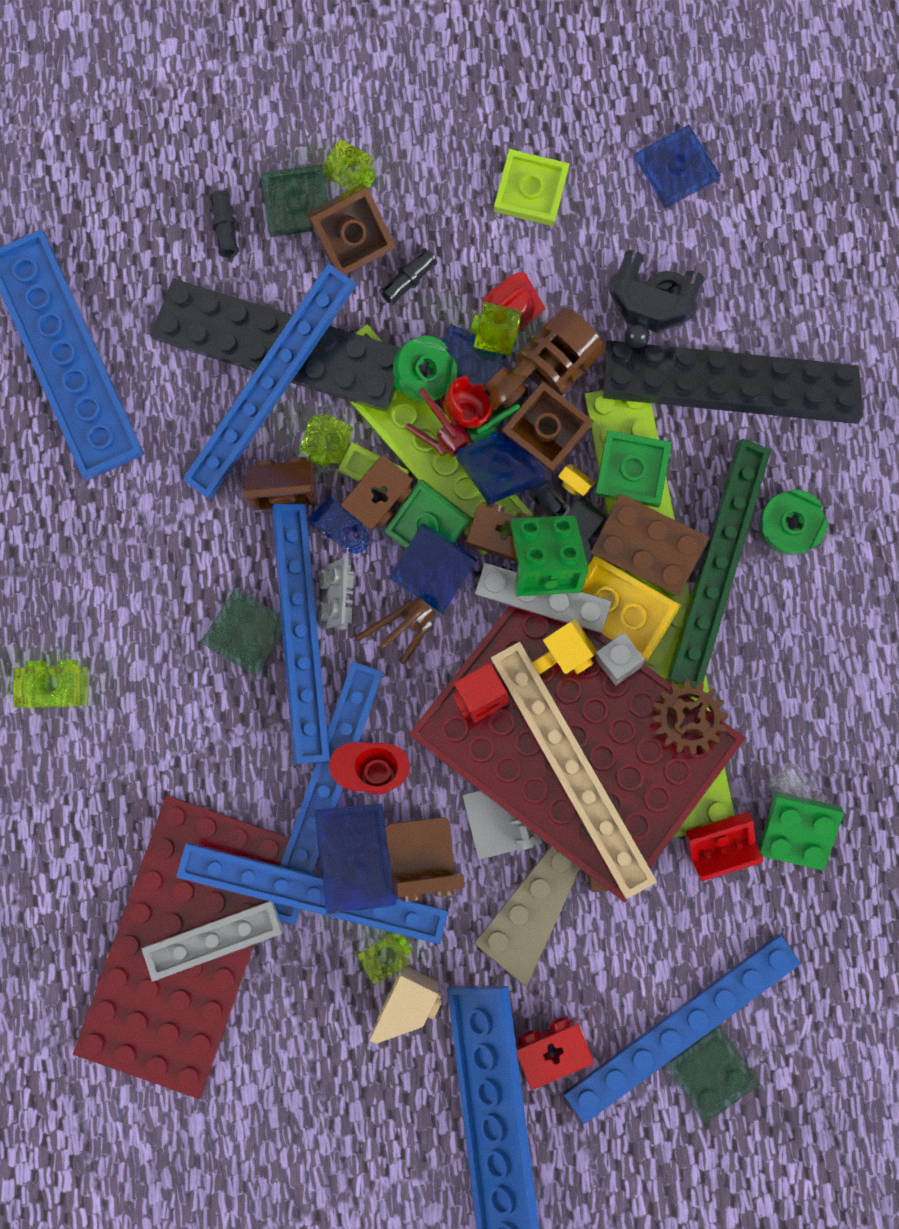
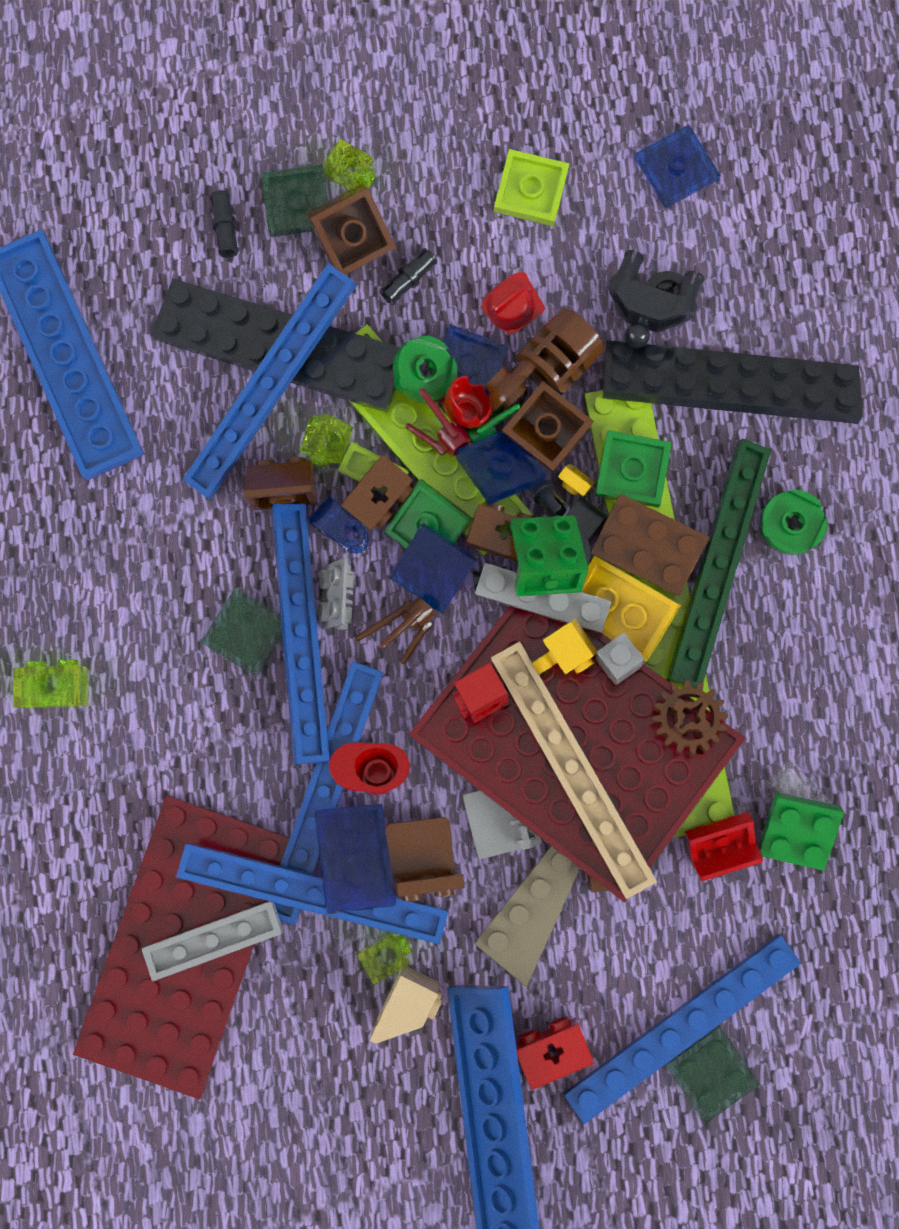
clear neon green brick [470,302,521,356] -> none

